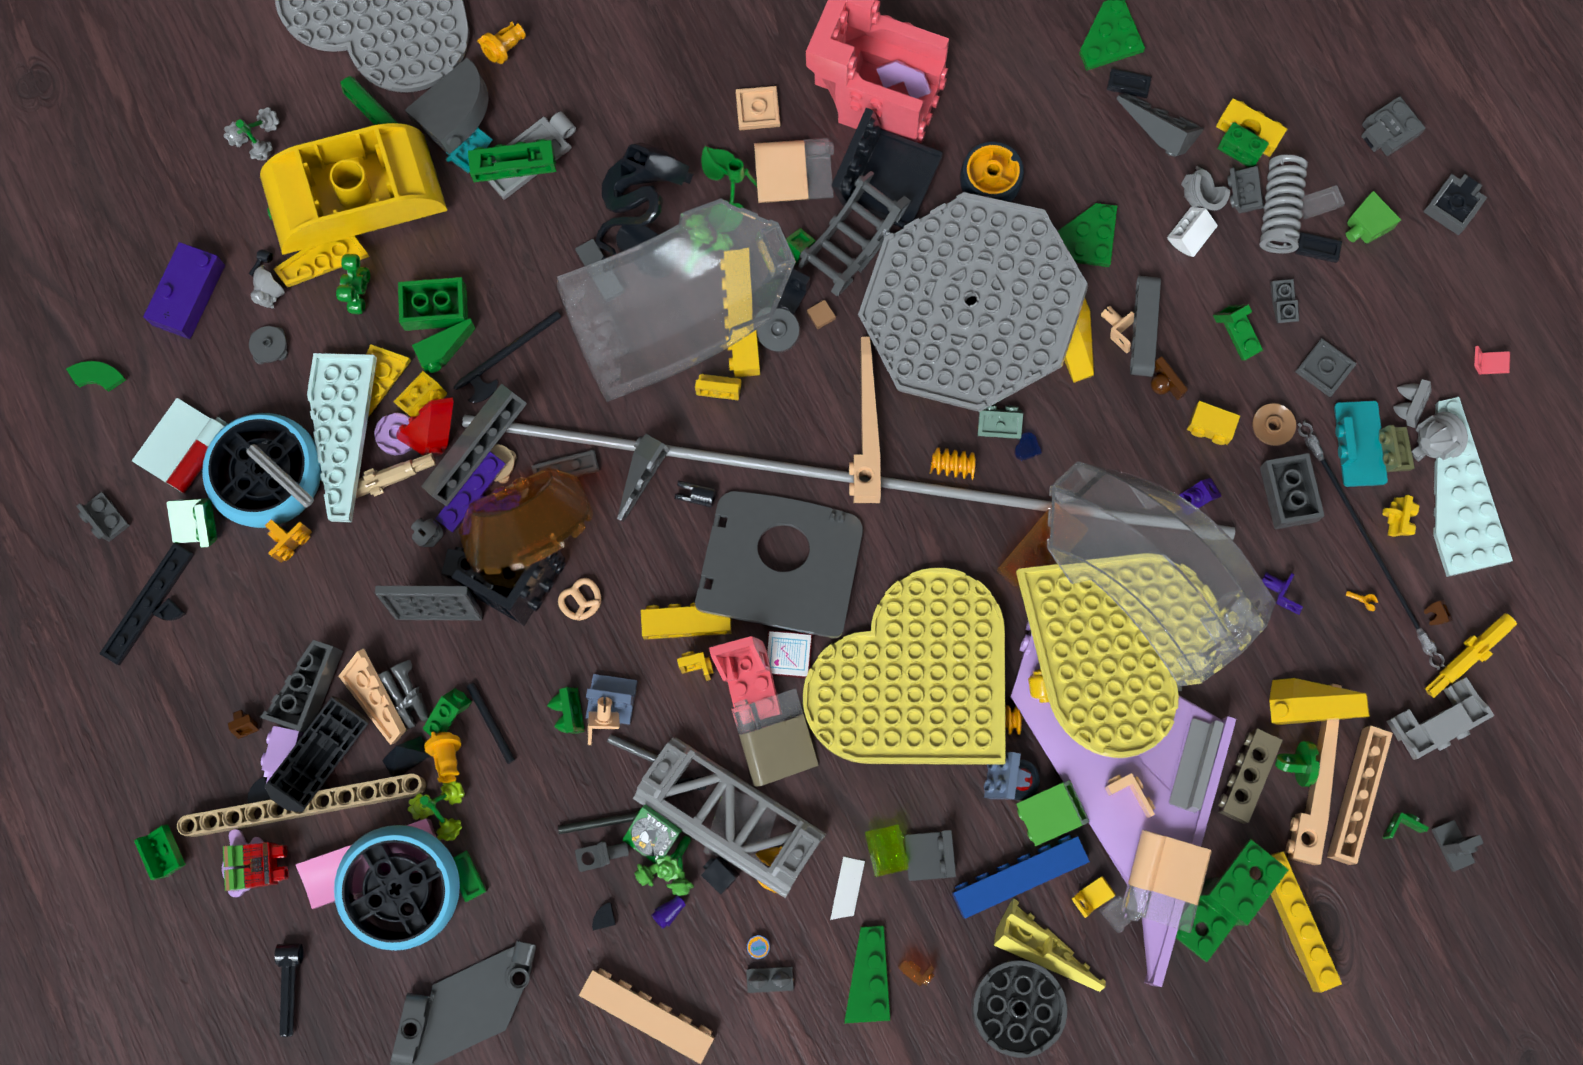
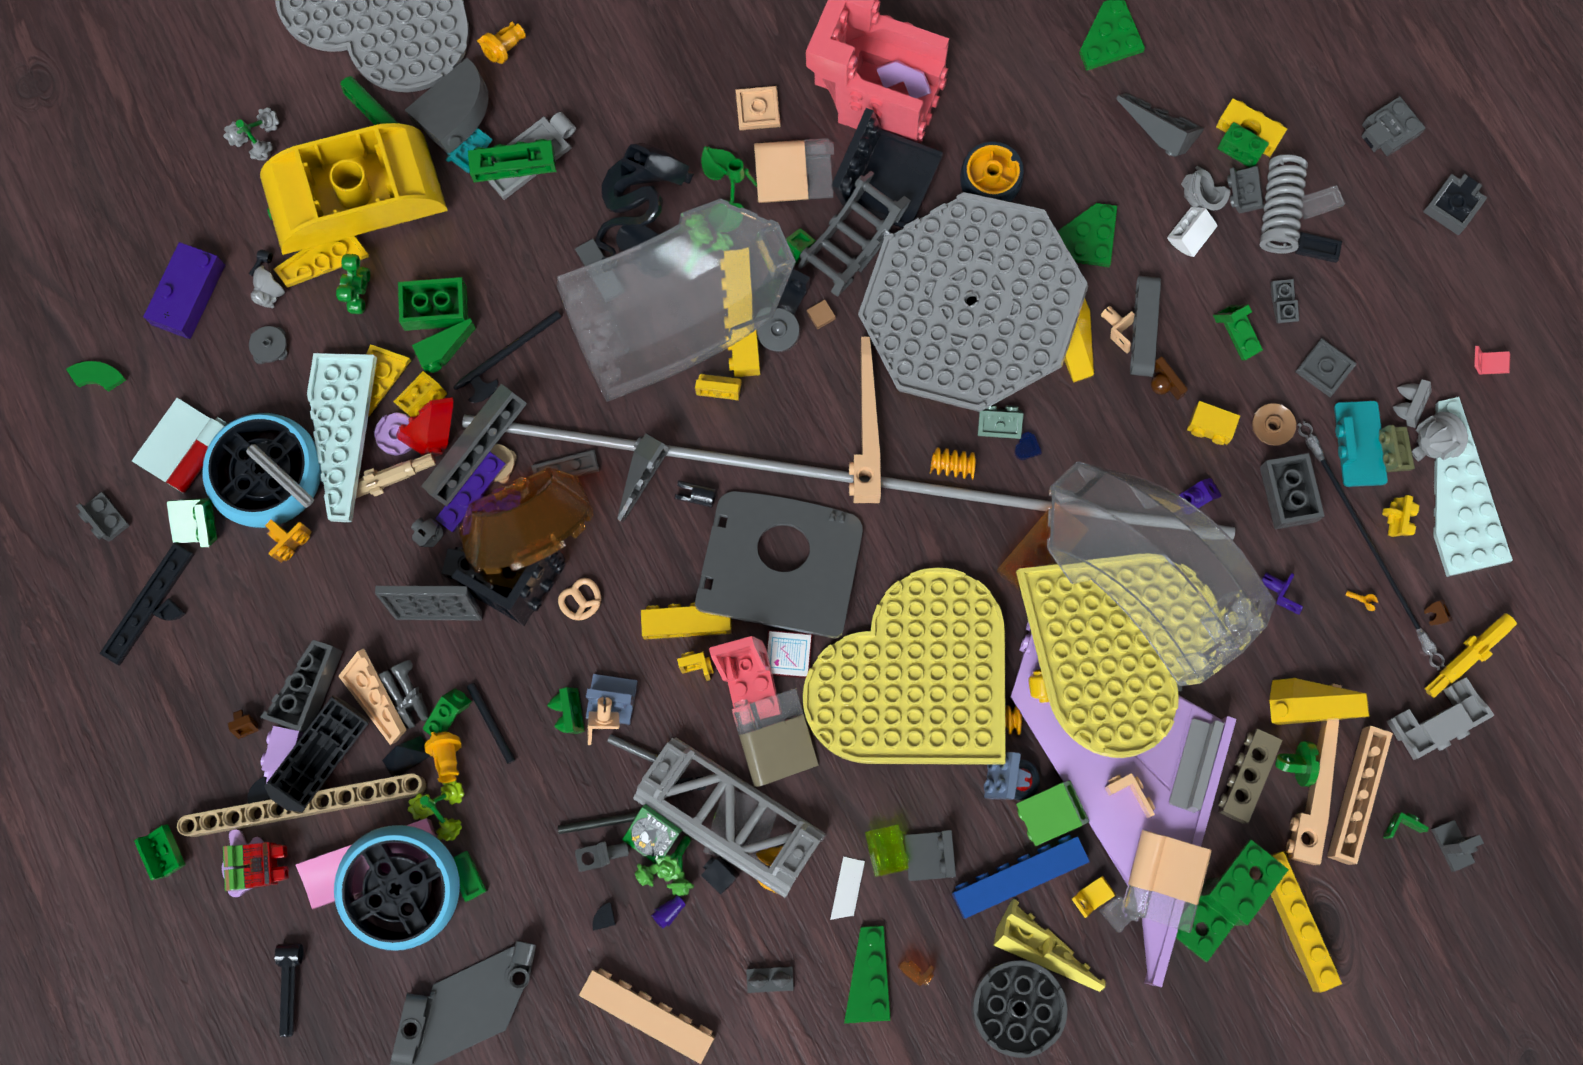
tile [747,935,770,959] -> none
black tile [1106,68,1152,98] -> none
bright green torso [1346,191,1401,243] -> none

